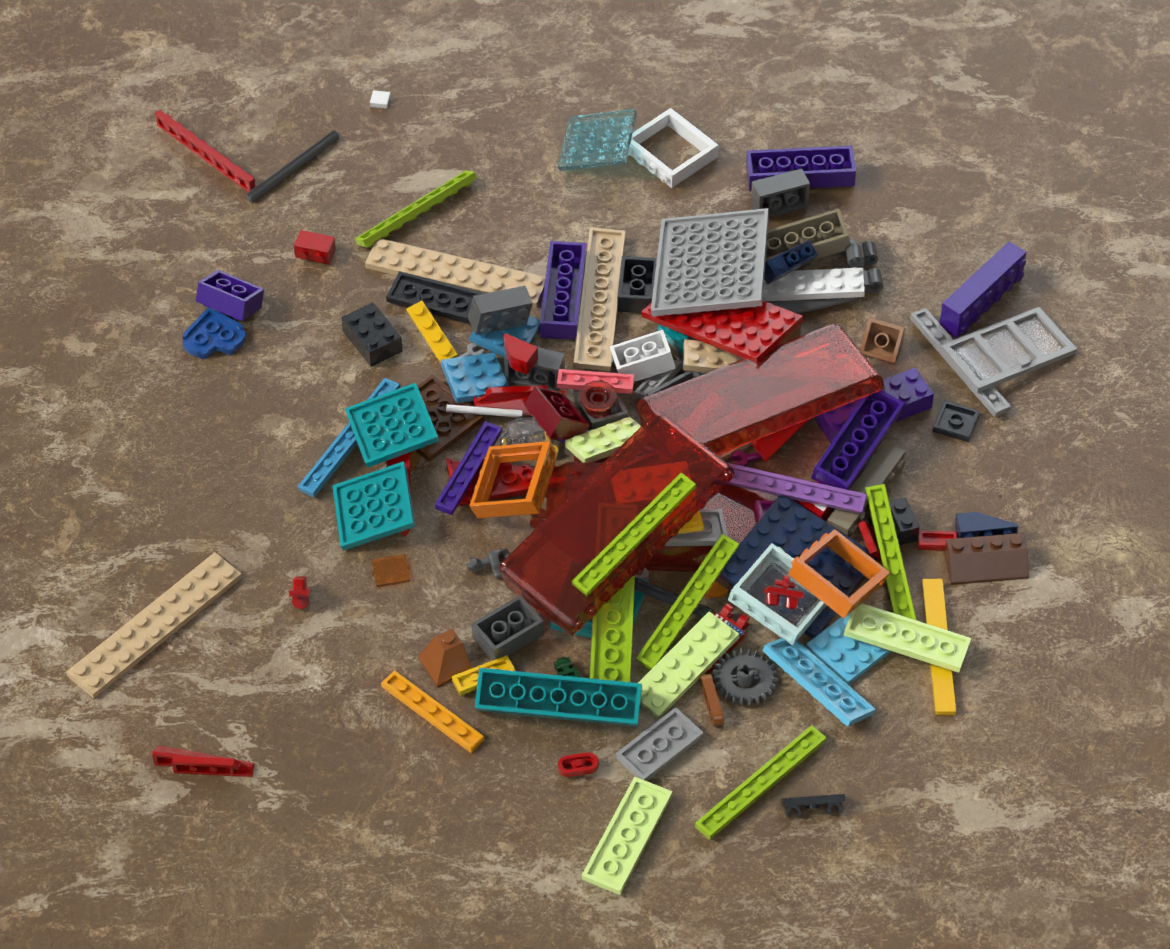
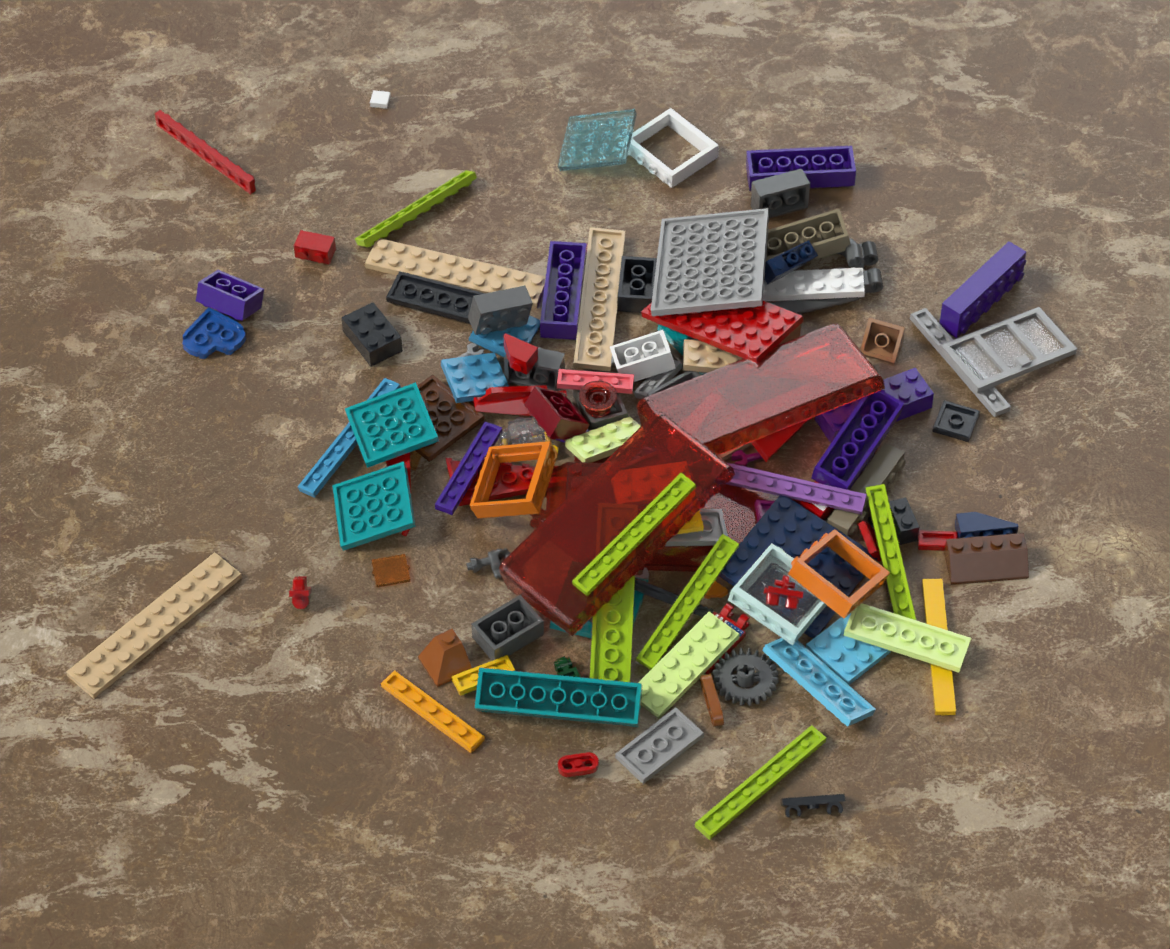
red wedge [152,745,254,777] -> none
dark grey axle [246,130,339,203] -> none
yellow plate [406,301,458,364] -> none
white bar [446,404,522,418] -> none
yellowish green plate [582,777,672,895] -> none

